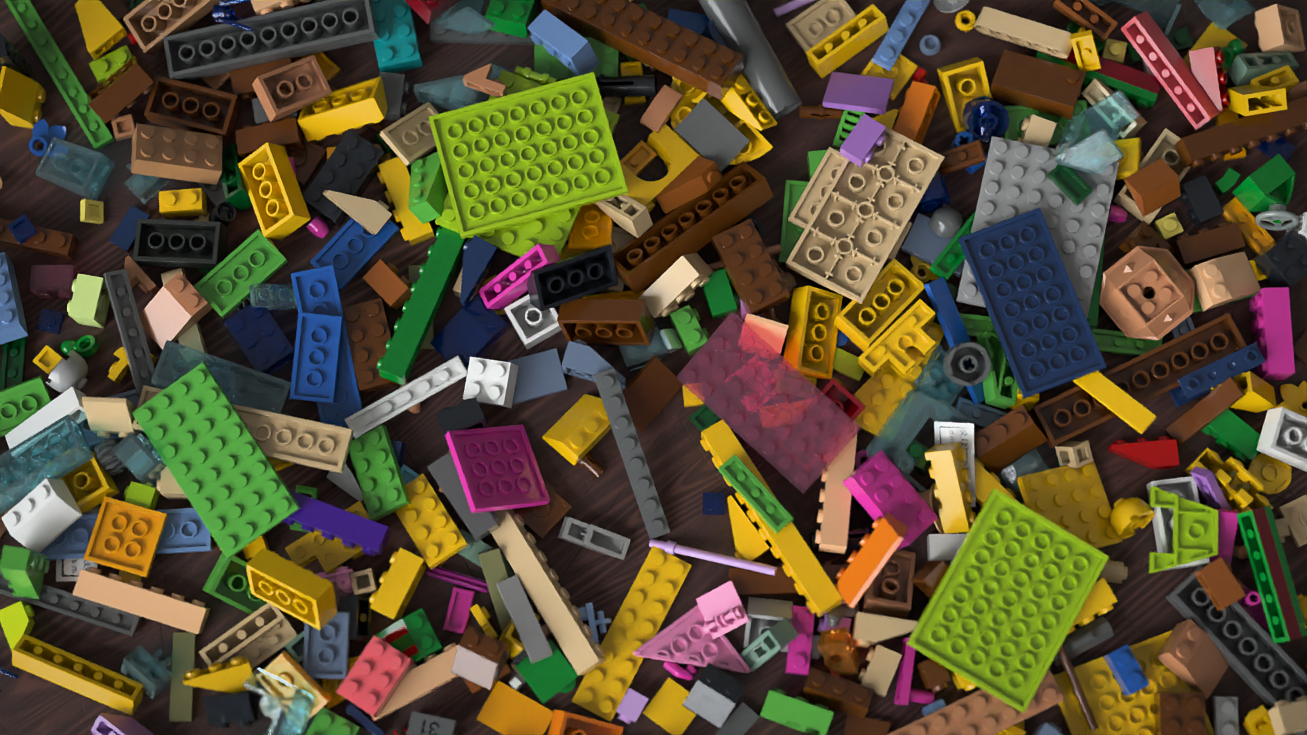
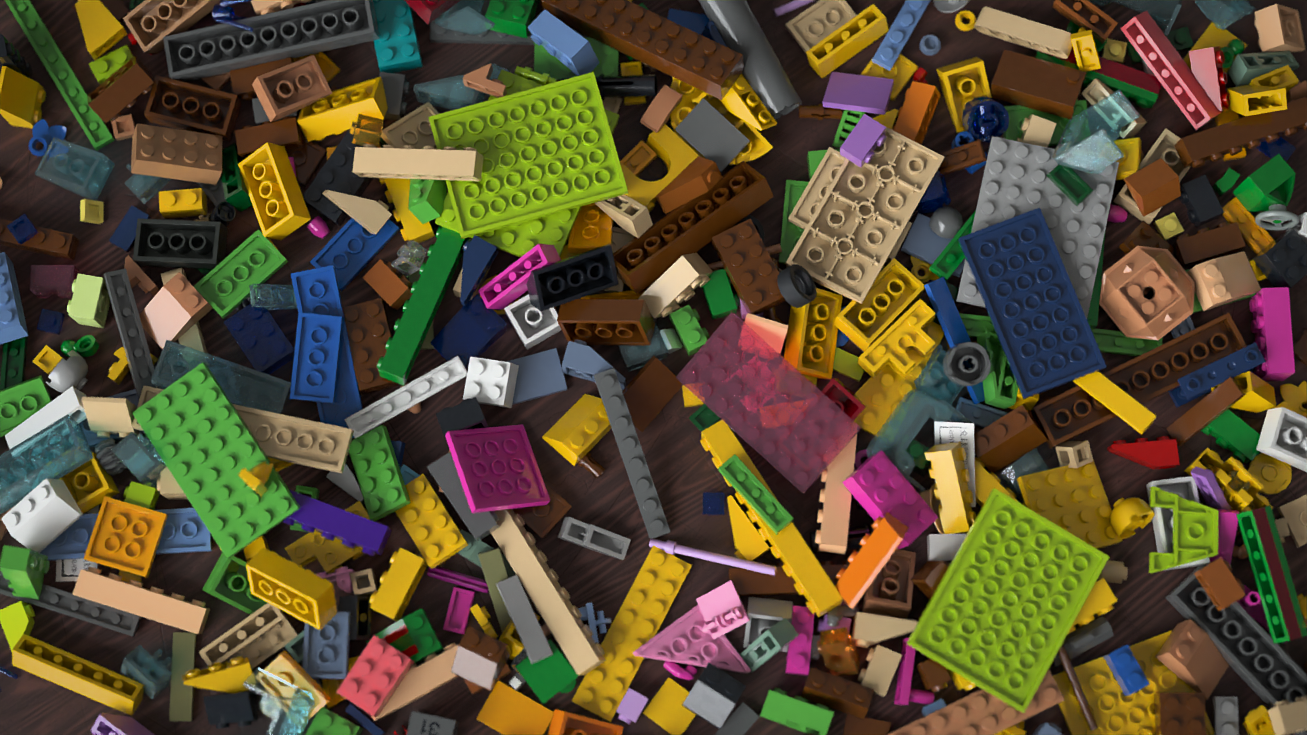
none -> yellow tile [238,462,273,496]
none -> clear yellow brick [349,114,383,148]
none -> tan brick [352,144,484,181]
none -> clear brick [391,240,427,277]
none -> black tyre [777,264,817,308]

